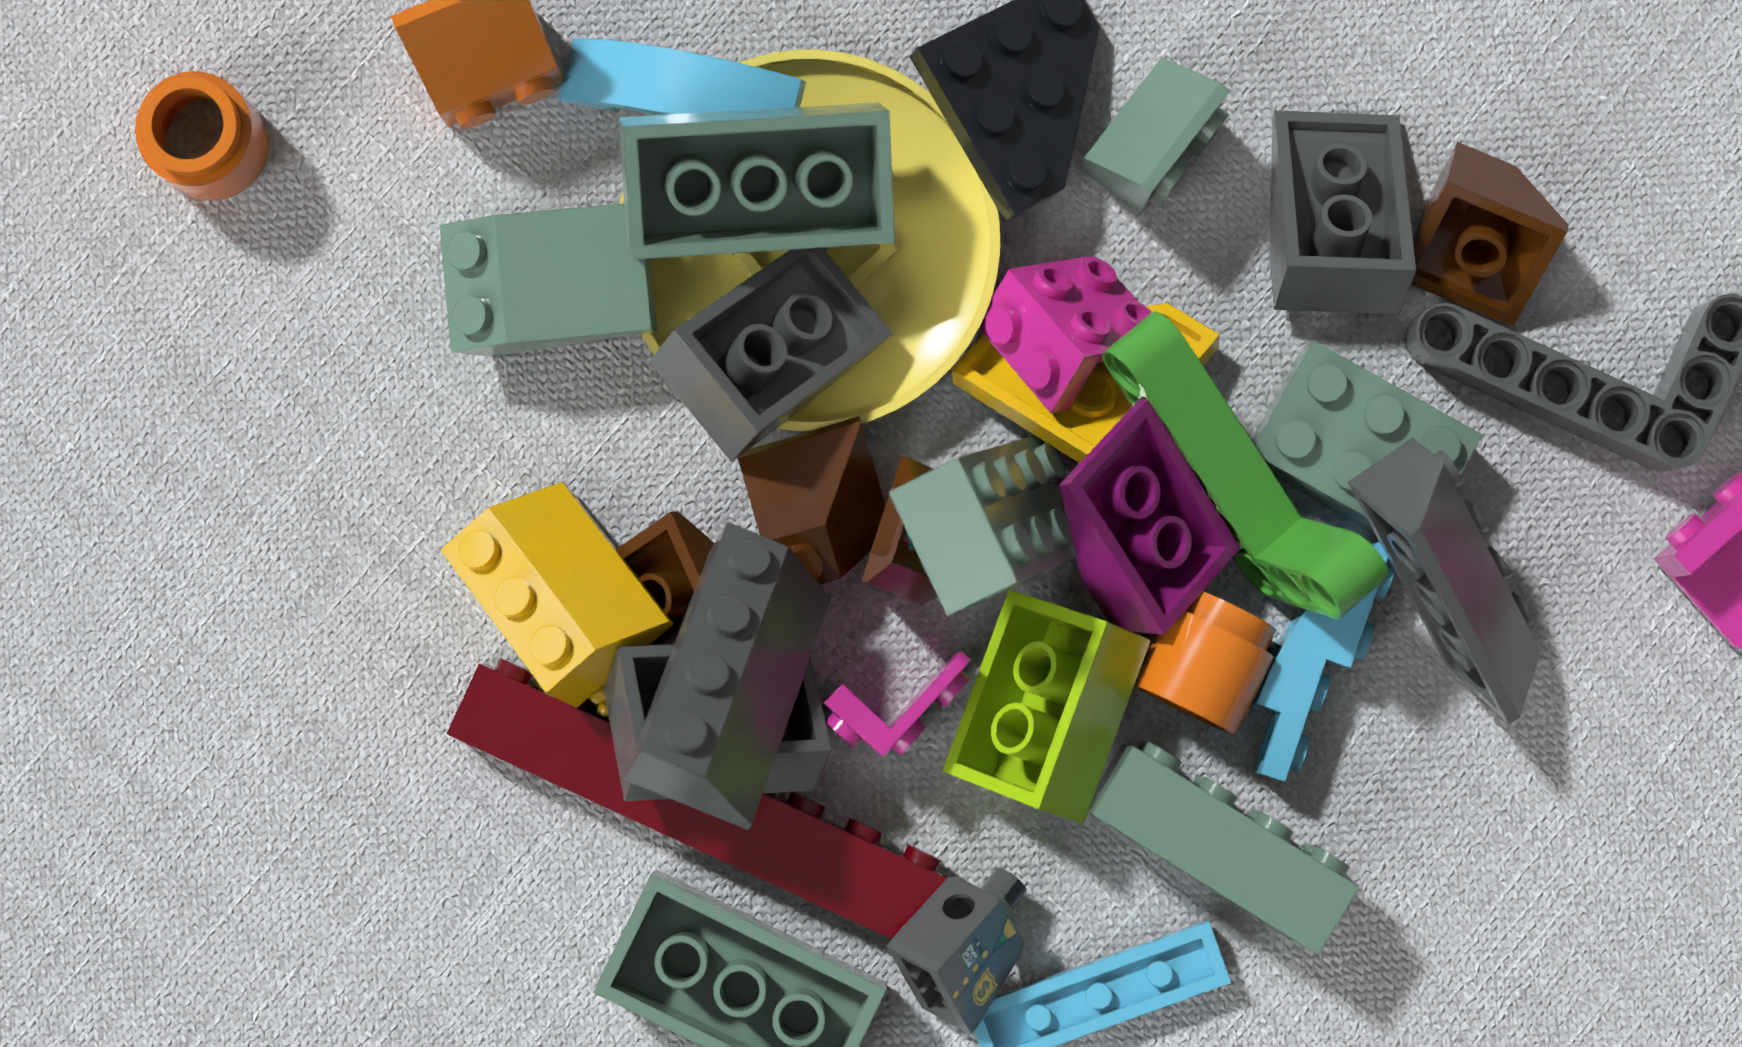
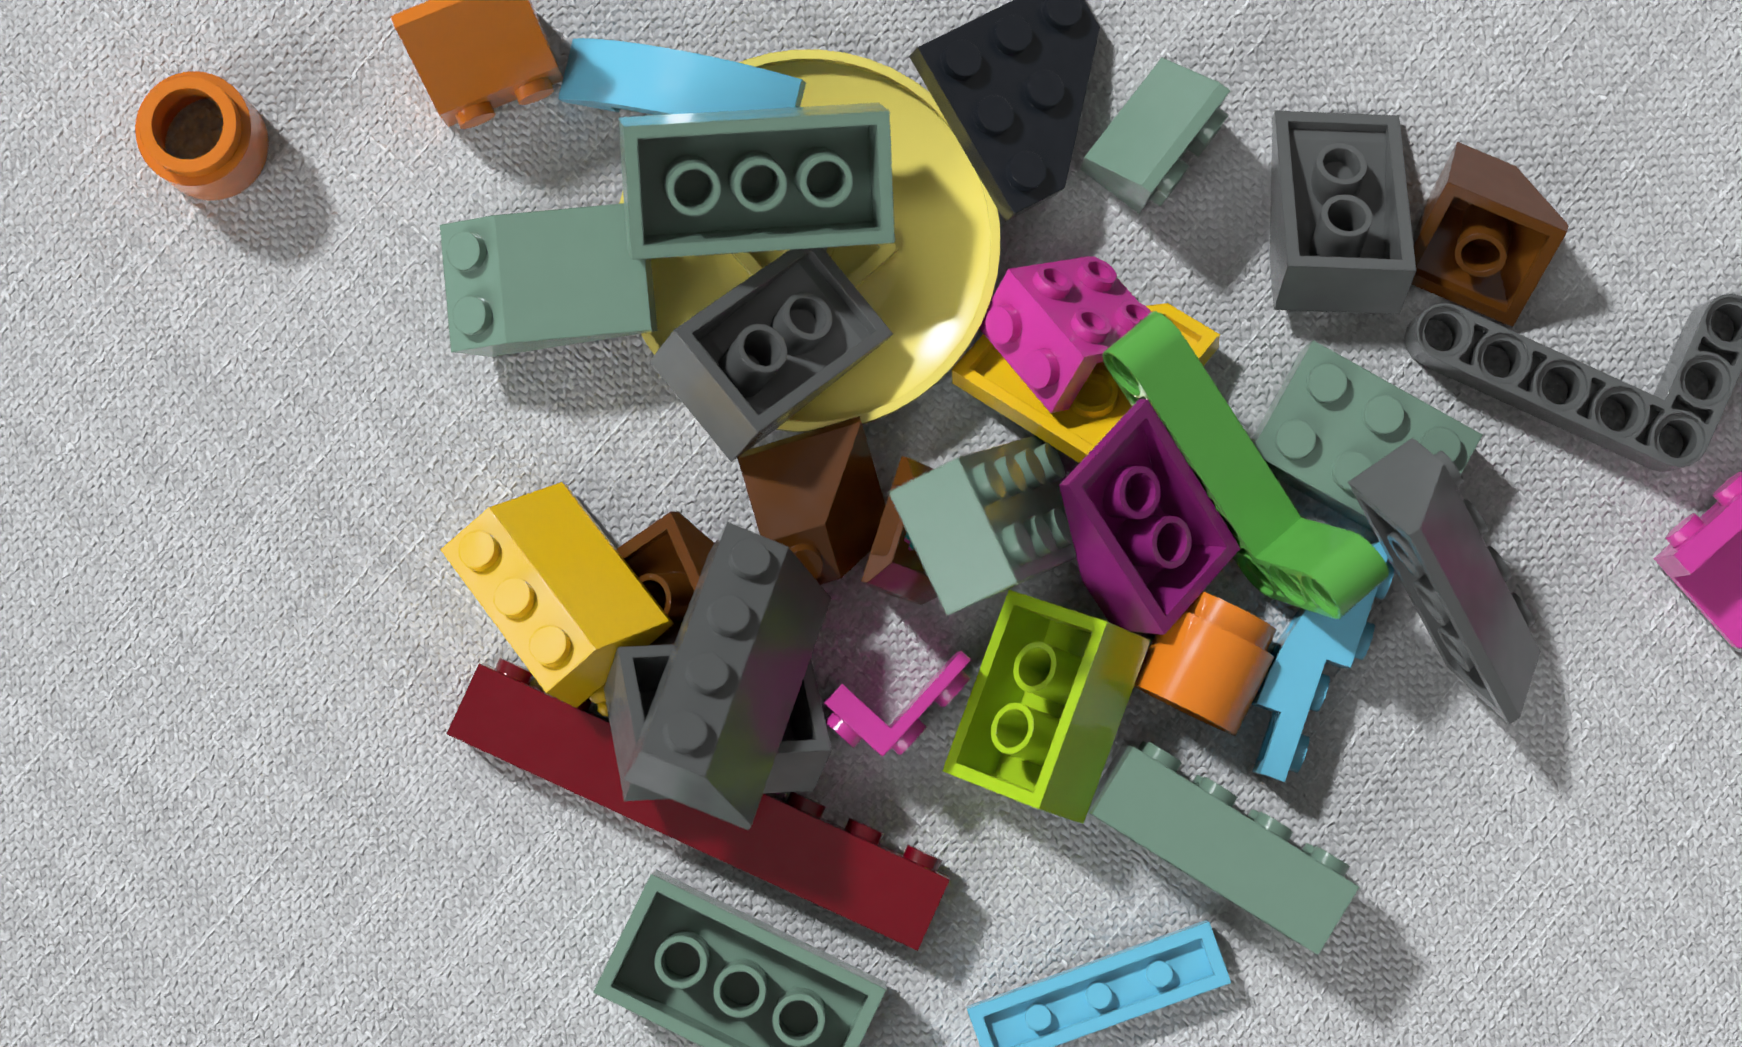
dark grey torso [886,868,1027,1035] -> none

